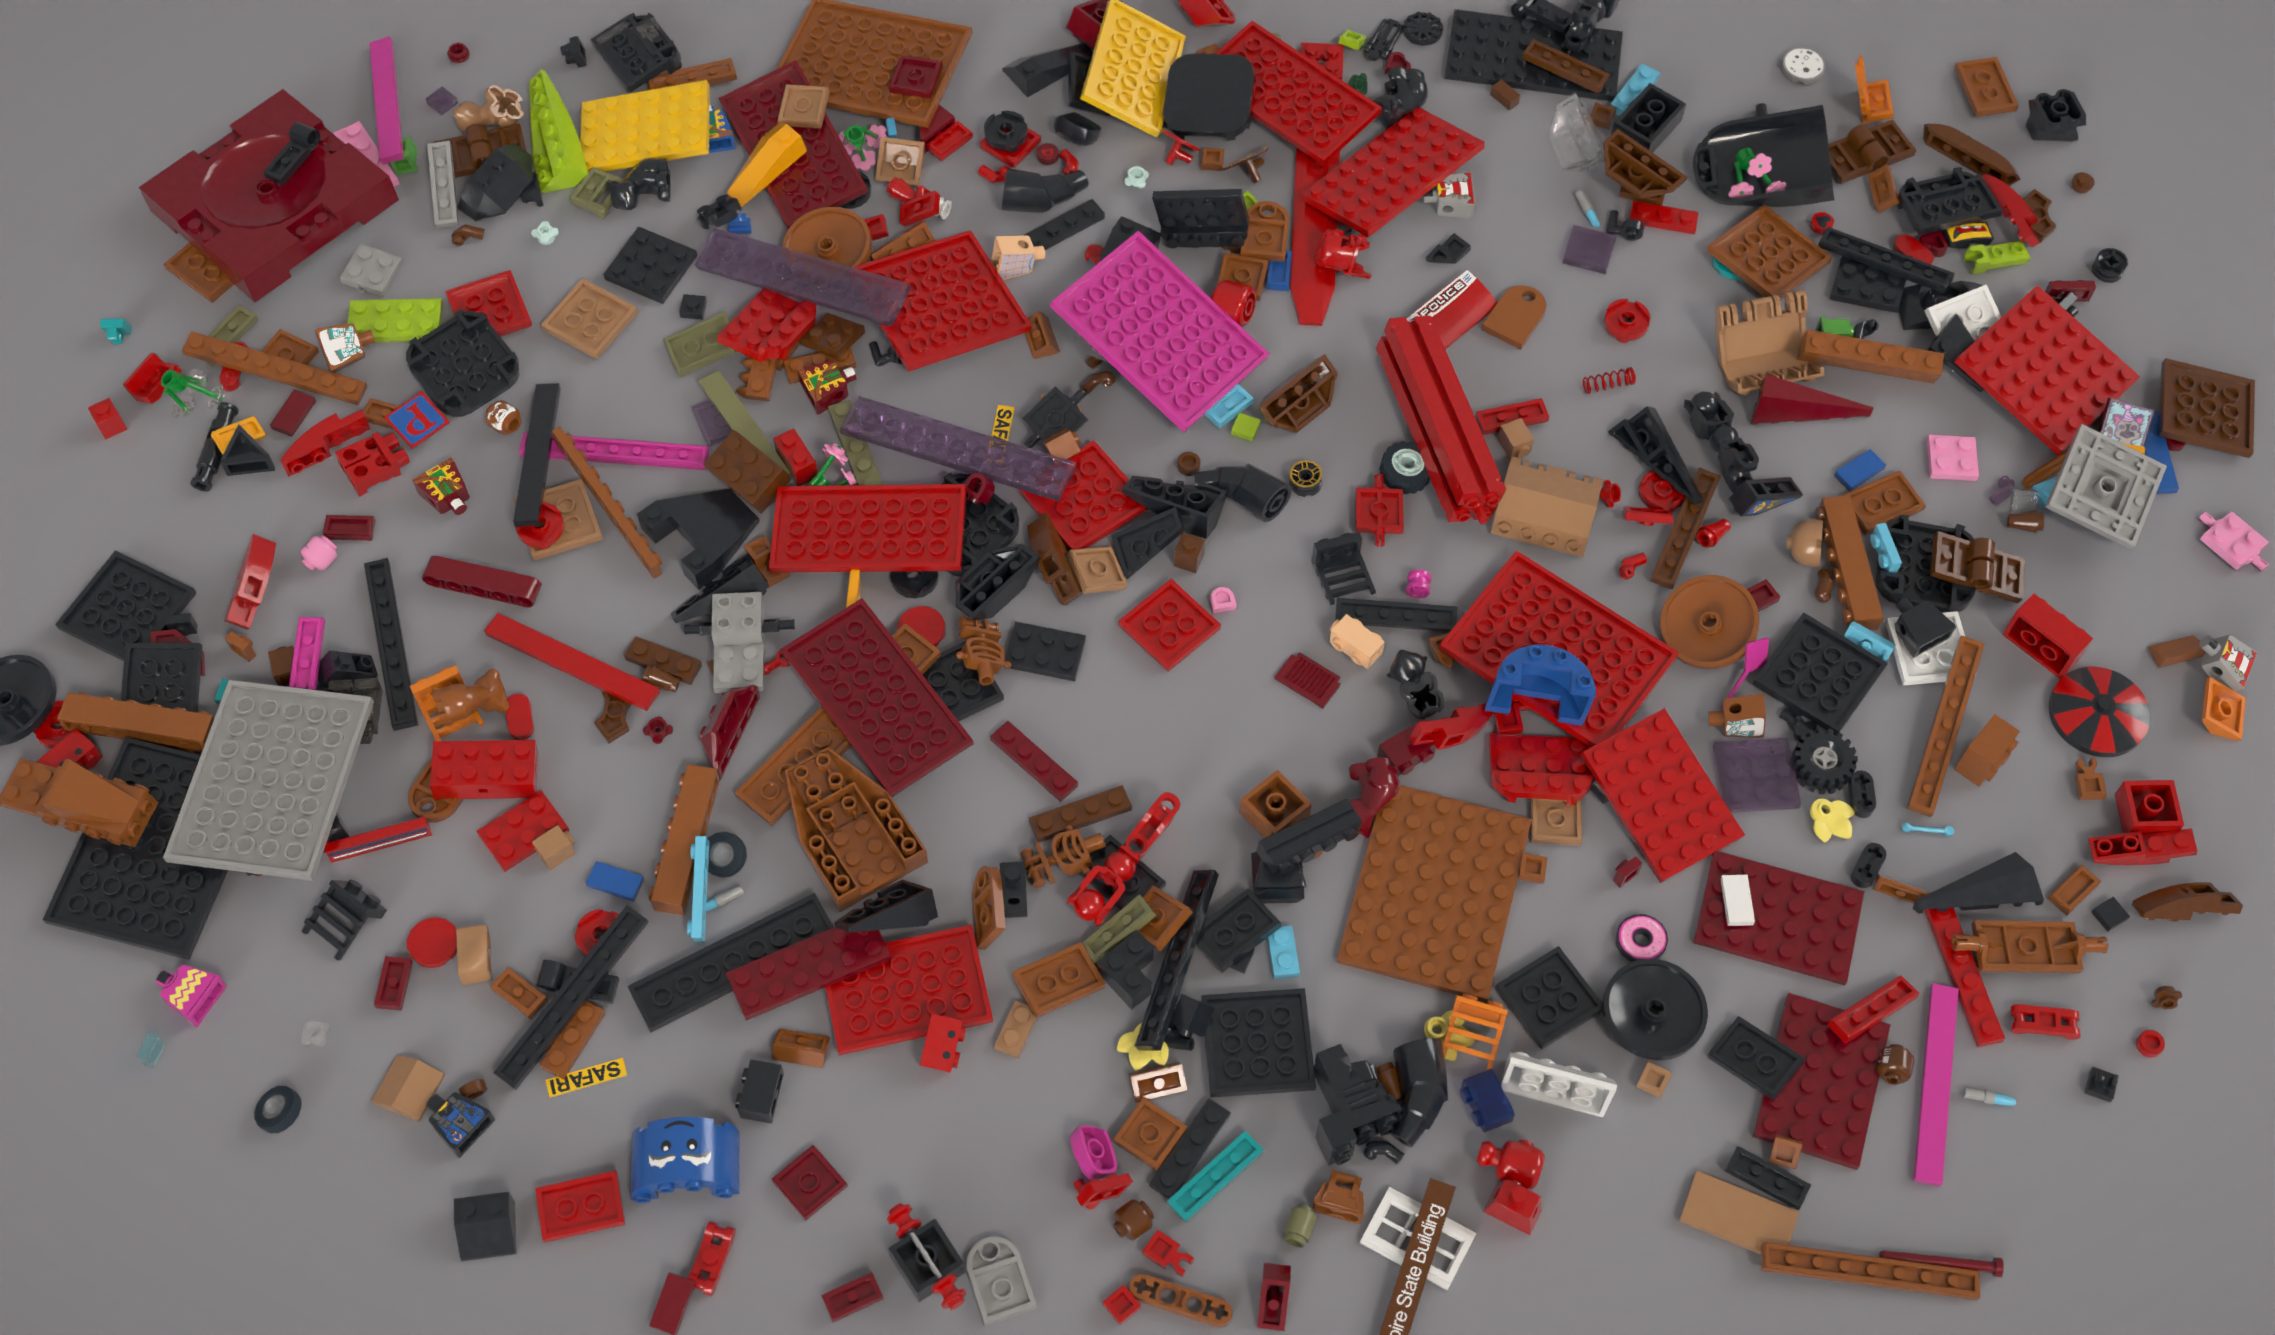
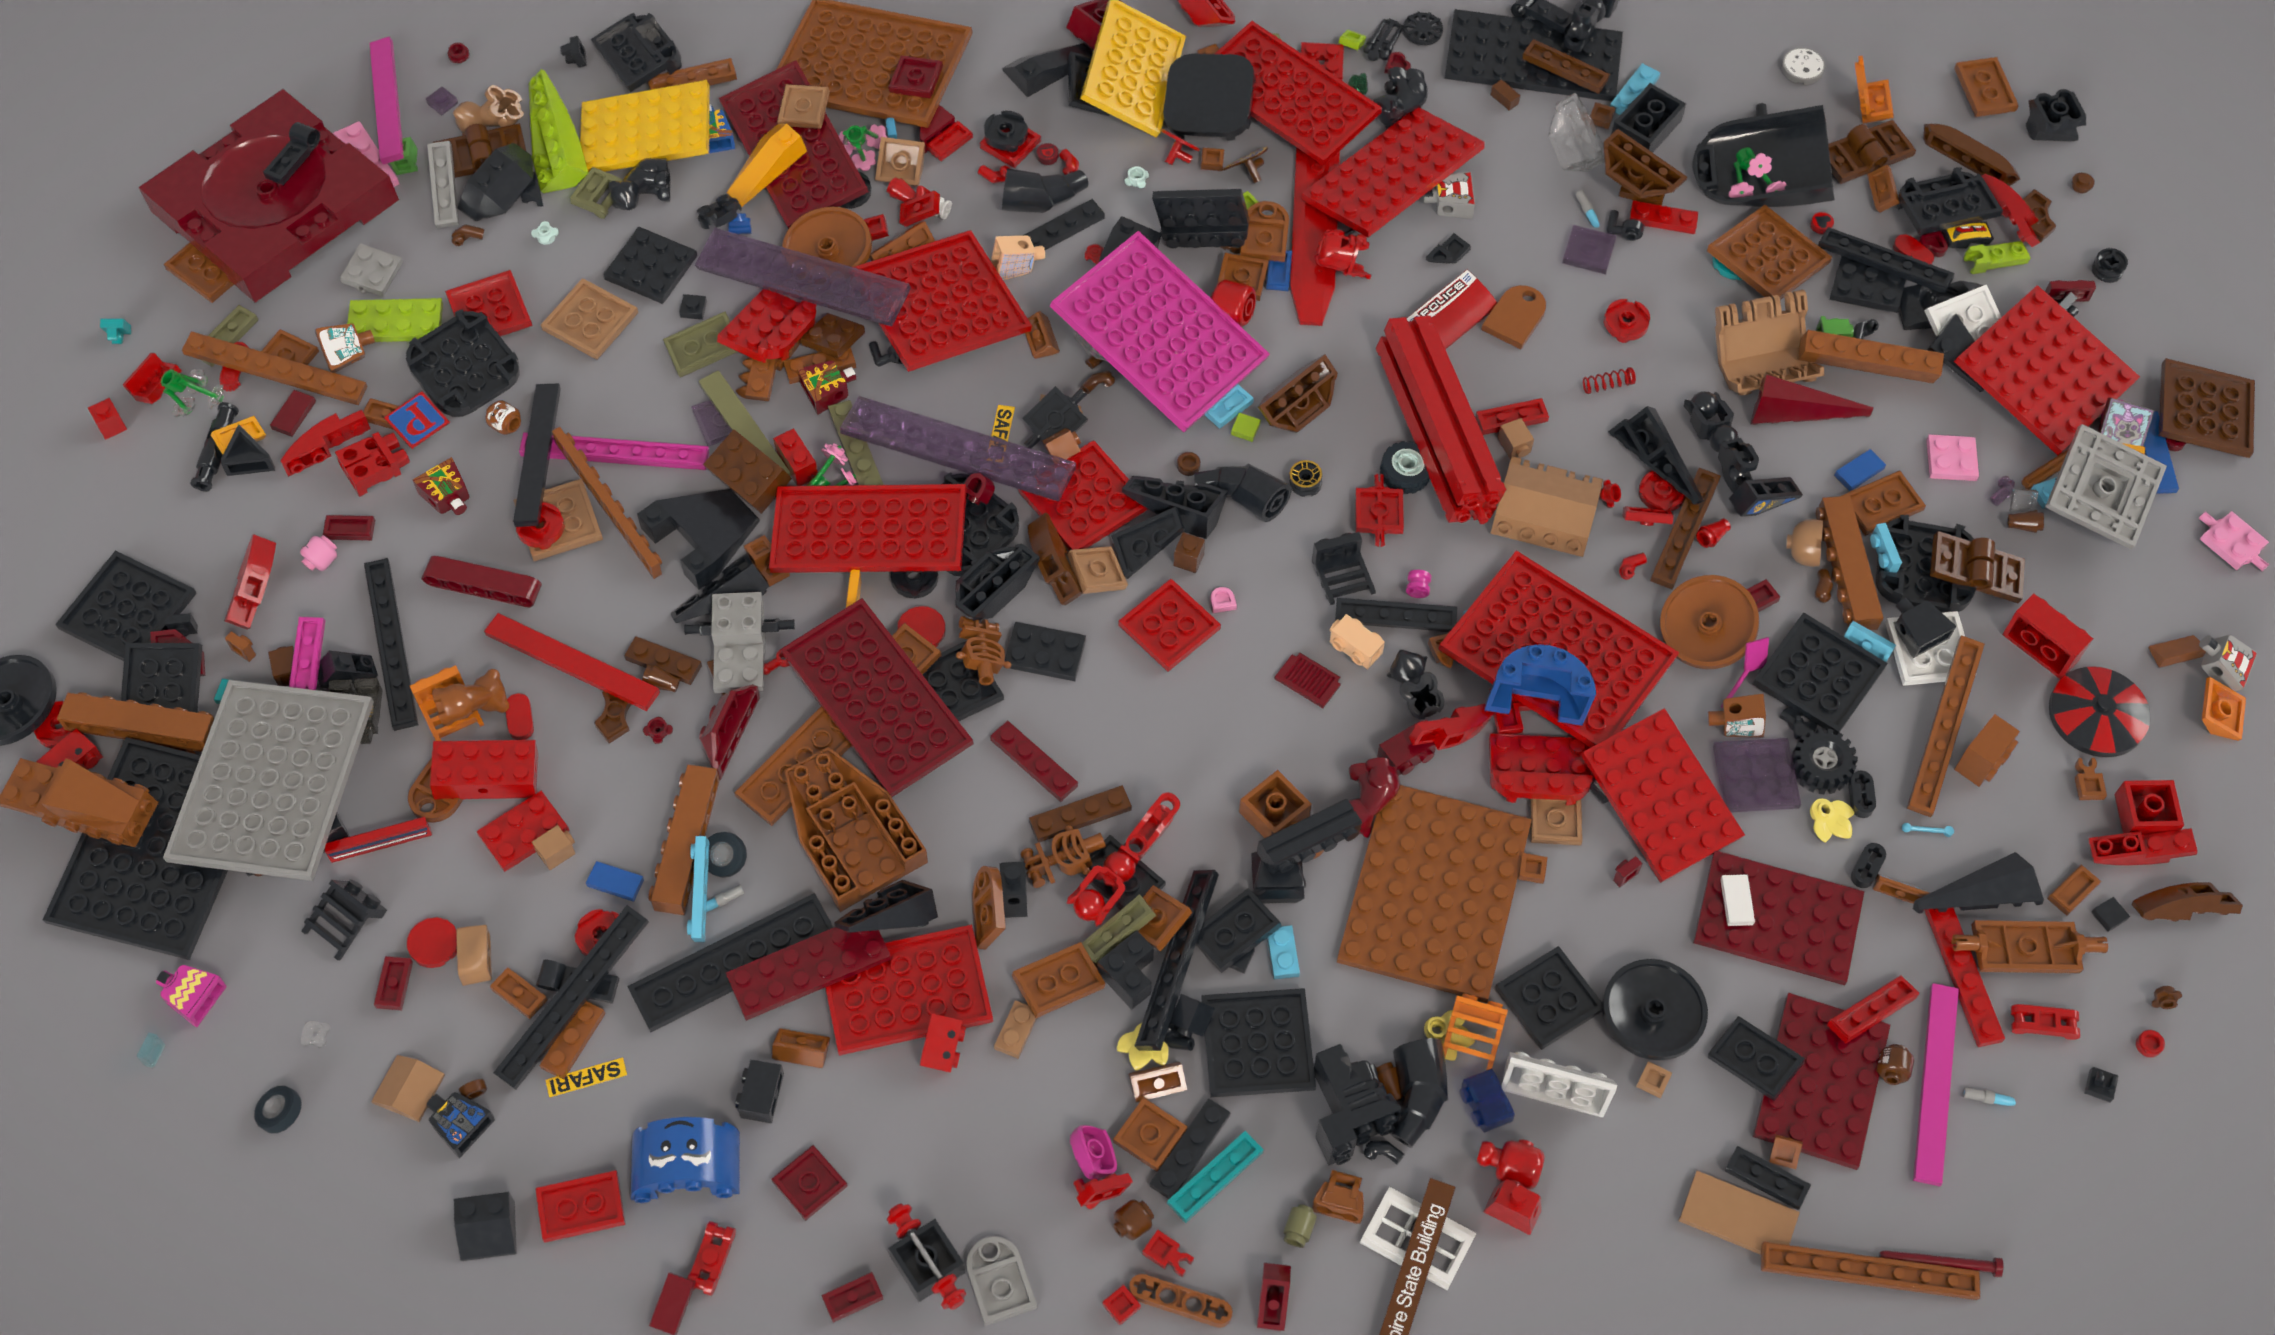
black piece [1053,112,1101,146] -> none
tile [1616,914,1668,962] -> none

